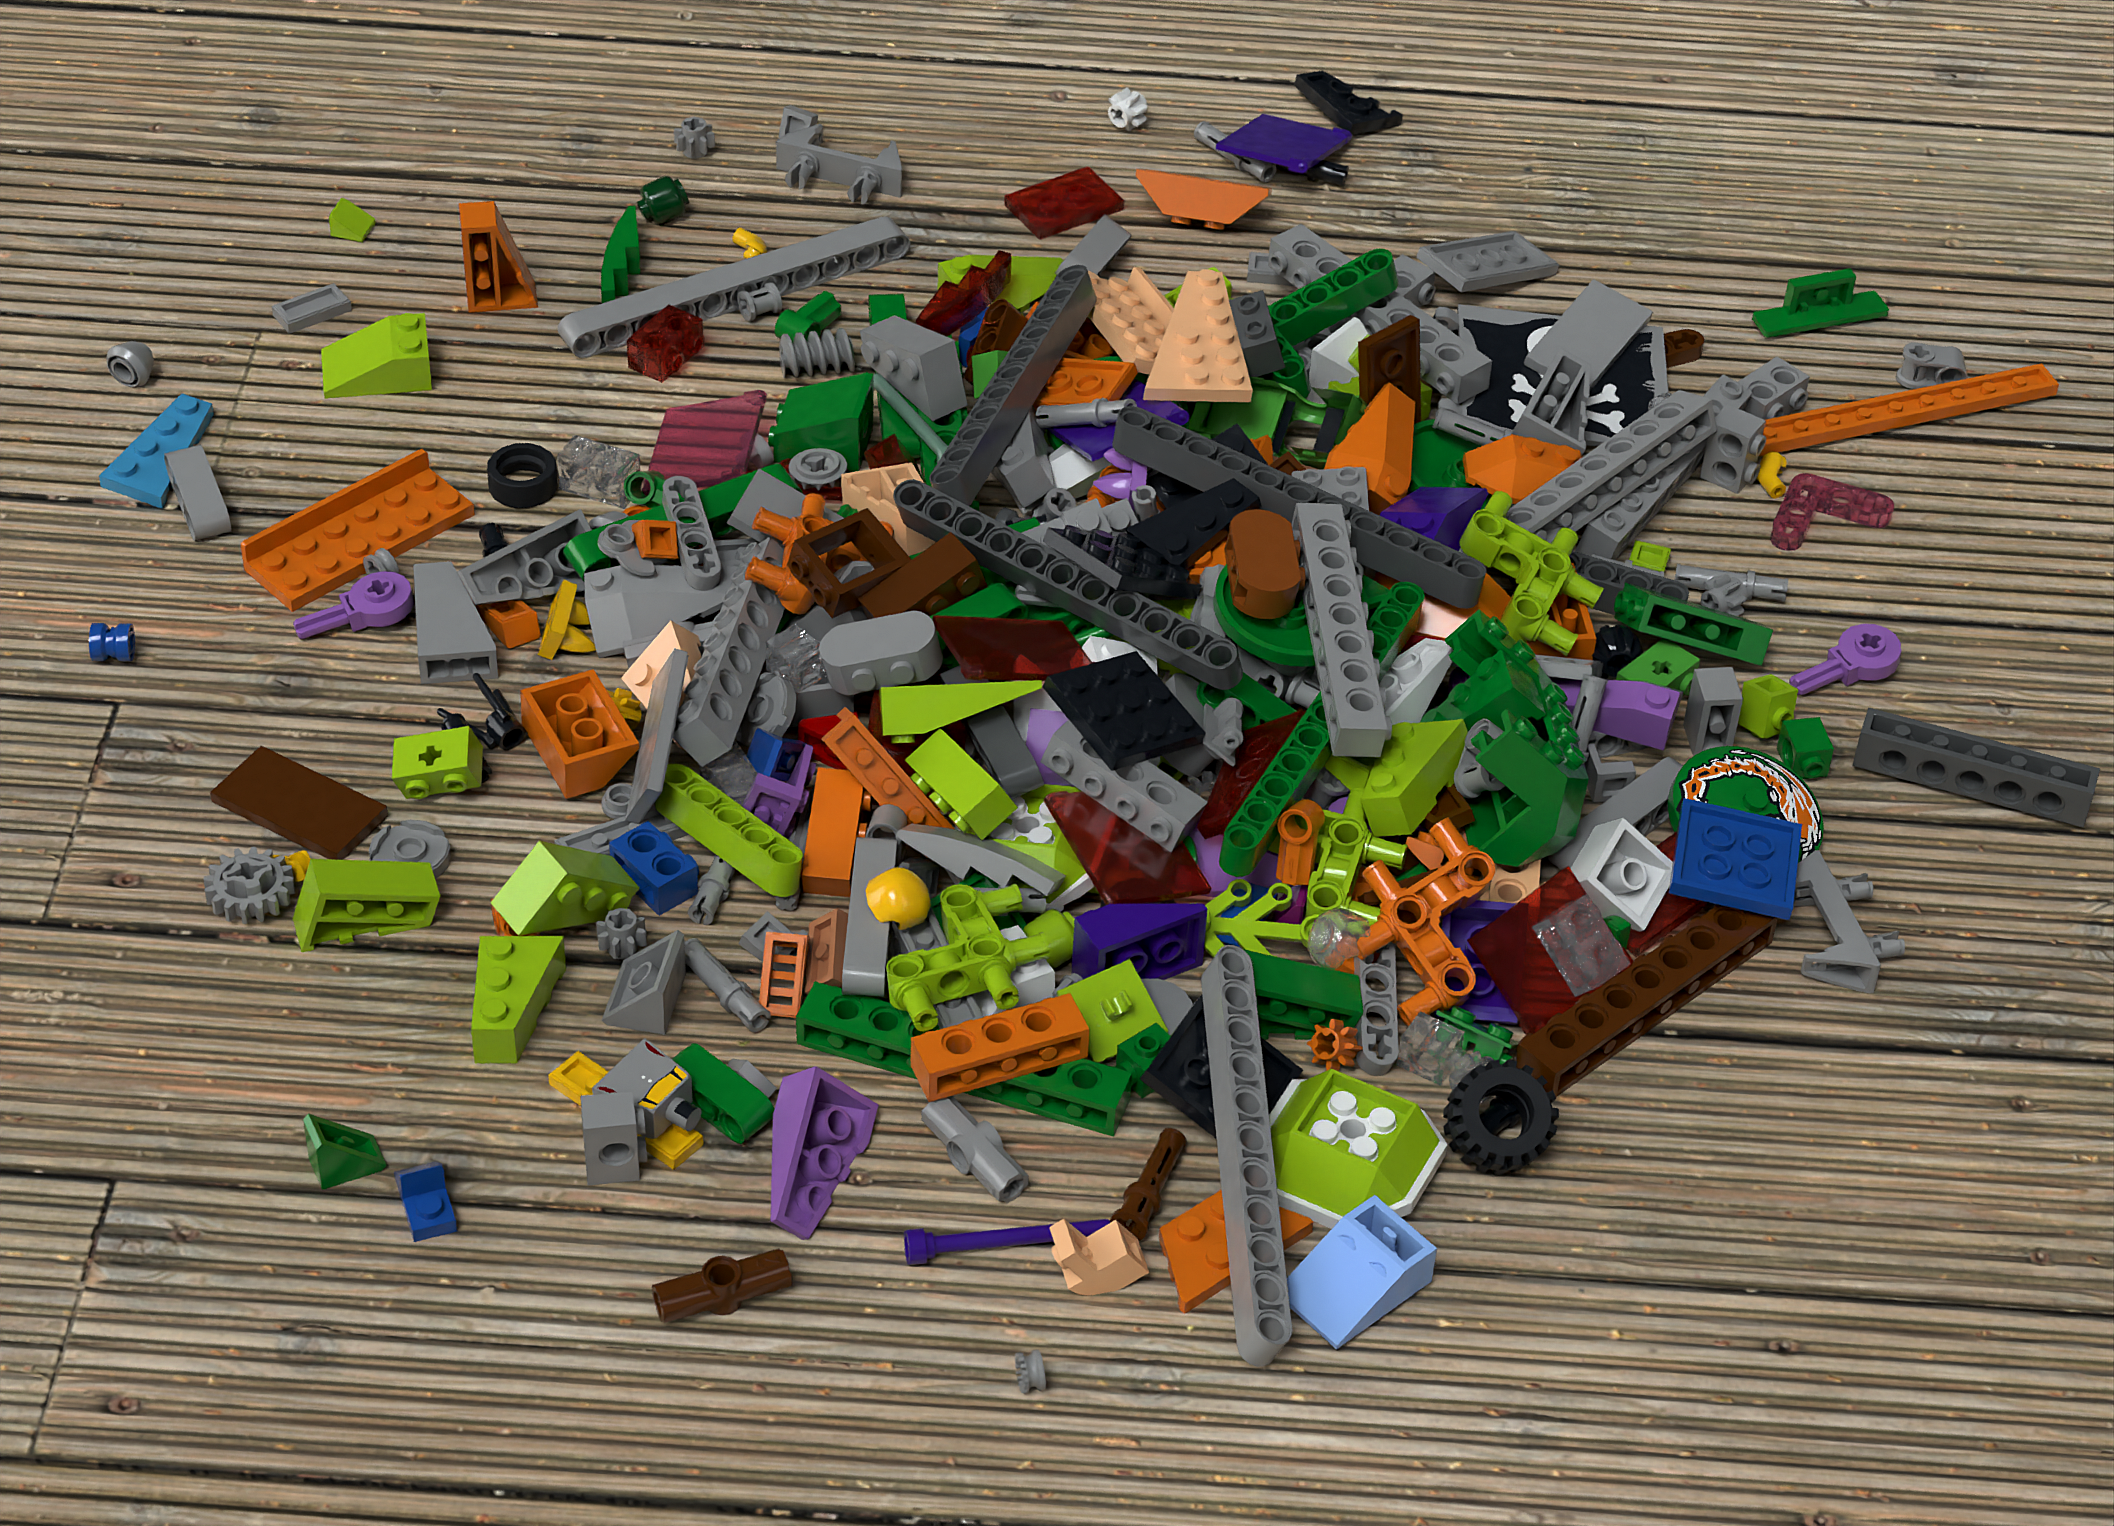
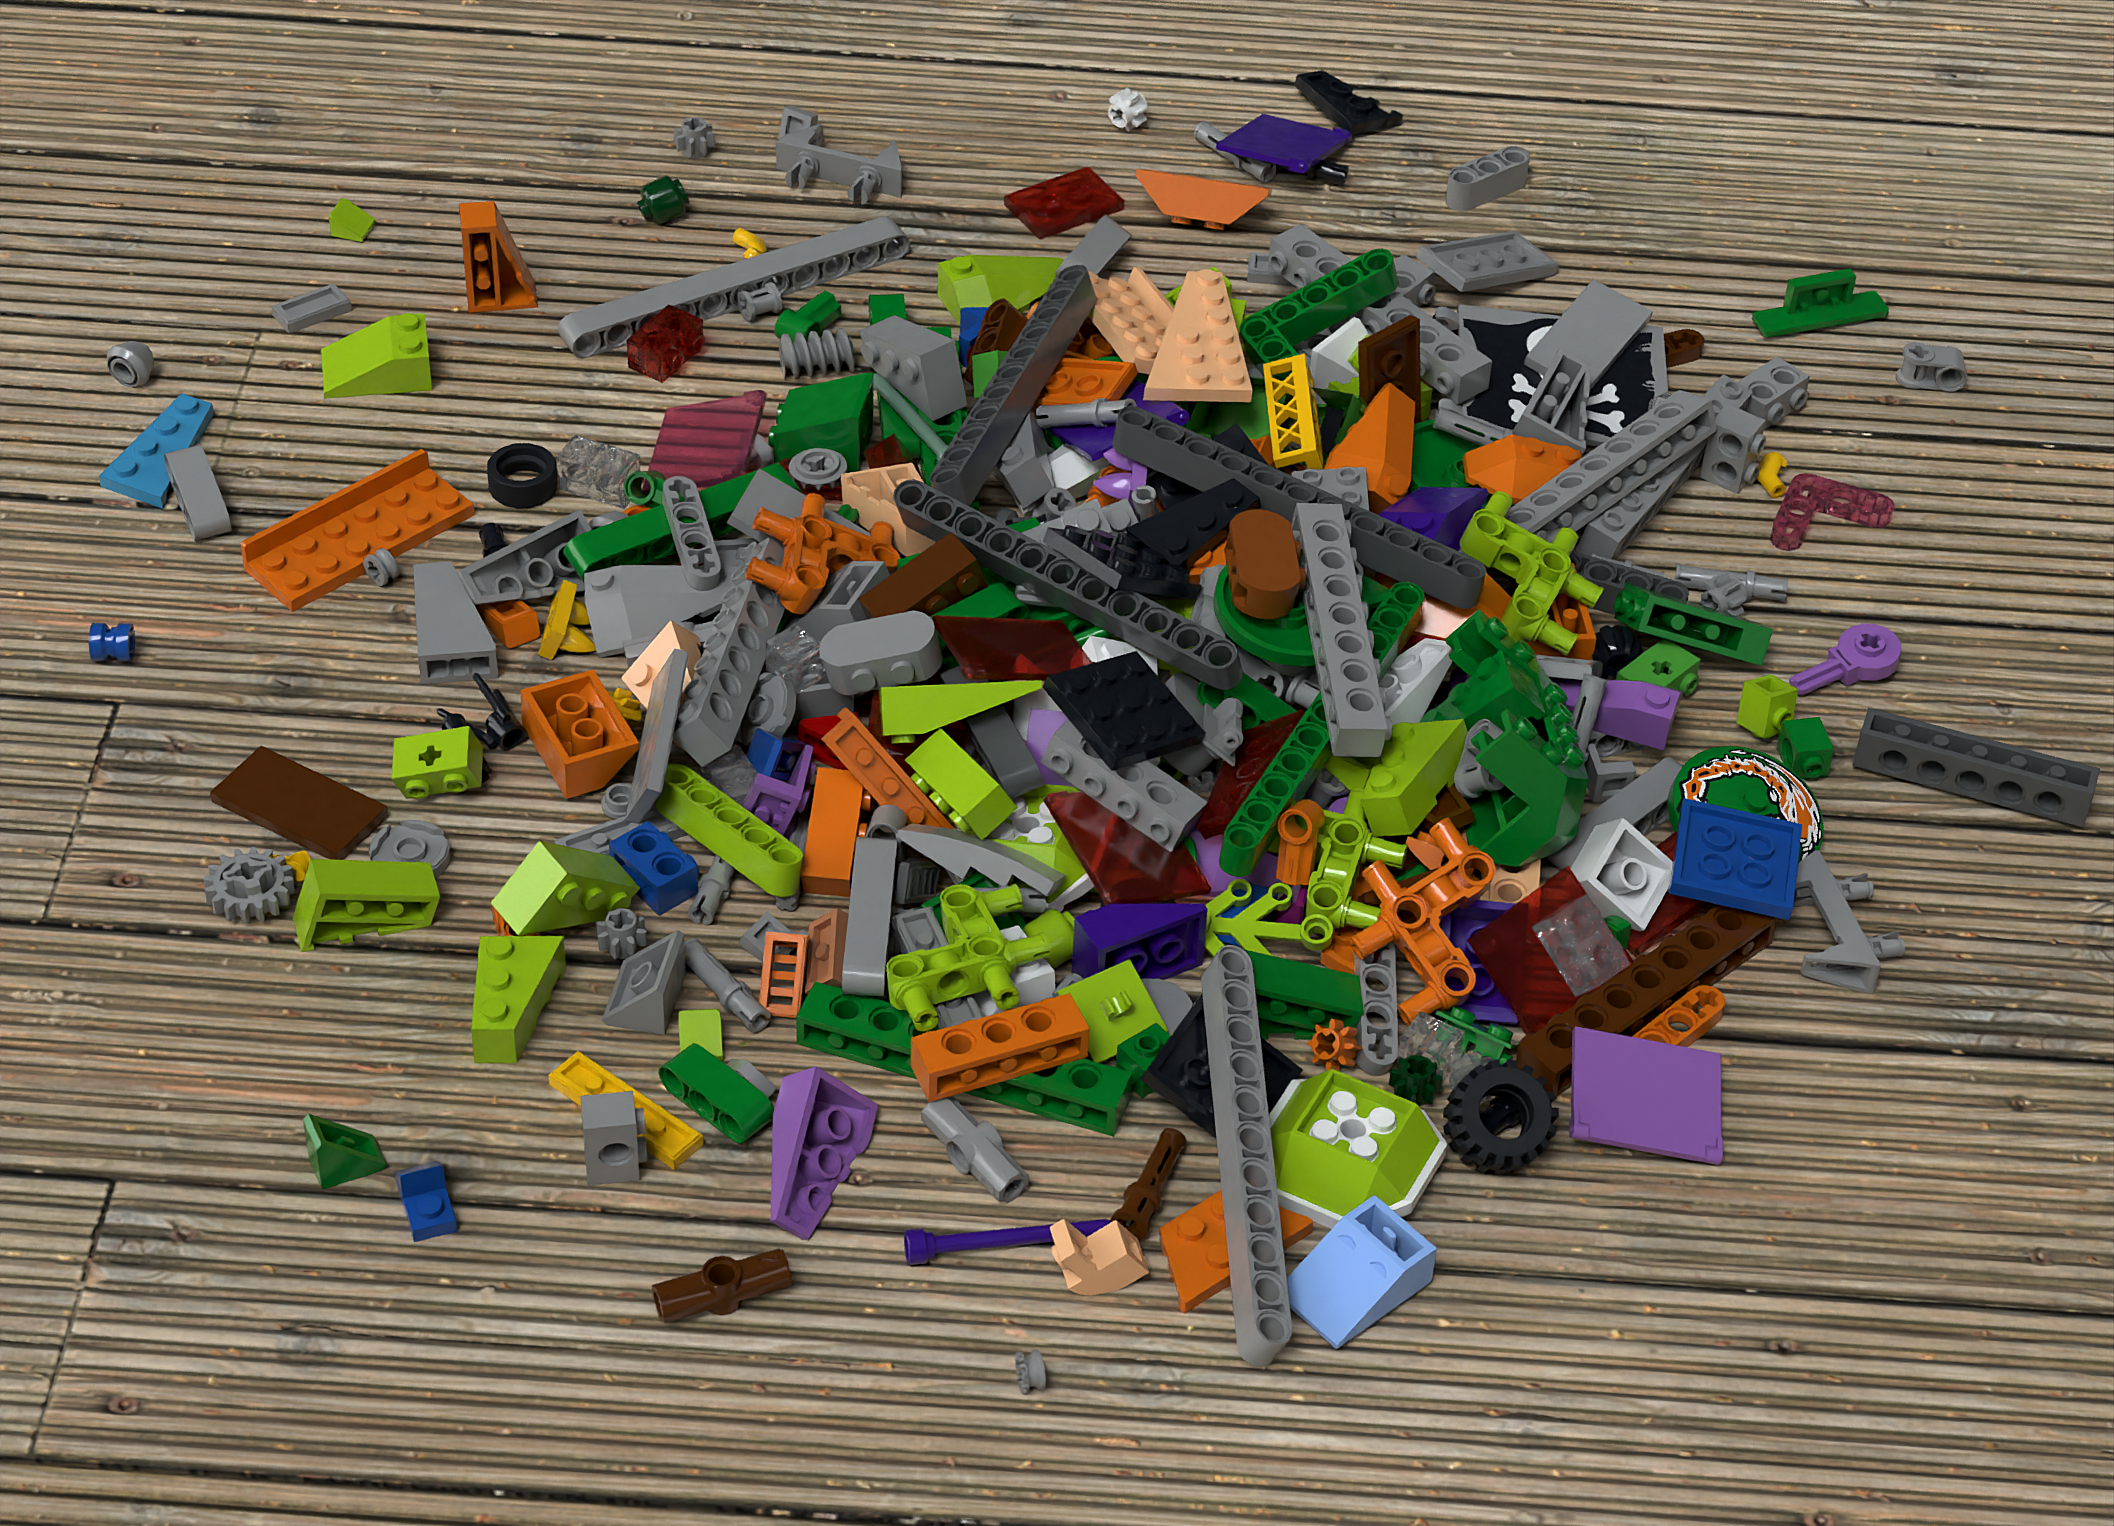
medium lavender piece [293,571,414,639] -> none
light grey torso [592,1038,702,1139] -> none
light grey plate [597,520,669,576] -> none
green slope [601,206,640,303] -> none
orange slope [632,520,678,560] -> none
reddish brown window [787,508,912,619] -> none
yellow hair [865,867,931,930] -> none
clear red slope [916,250,1012,337] -> none
dark grey brick [1229,290,1285,377] -> none
clear hair [1307,907,1371,971] -> none
lime tile [1629,540,1671,574] -> none
light grey brick [1683,667,1743,756] -> none
orange plate [1758,363,2059,457] -> none
none -> lime slope [678,1009,723,1060]
none -> yellow fence [1263,353,1325,470]
none -> dark green gear [1389,1055,1443,1106]
none -> light grey beam [1445,146,1530,211]
none -> medium lavender piece [1569,1026,1723,1165]
none -> orange beam [1632,985,1725,1047]

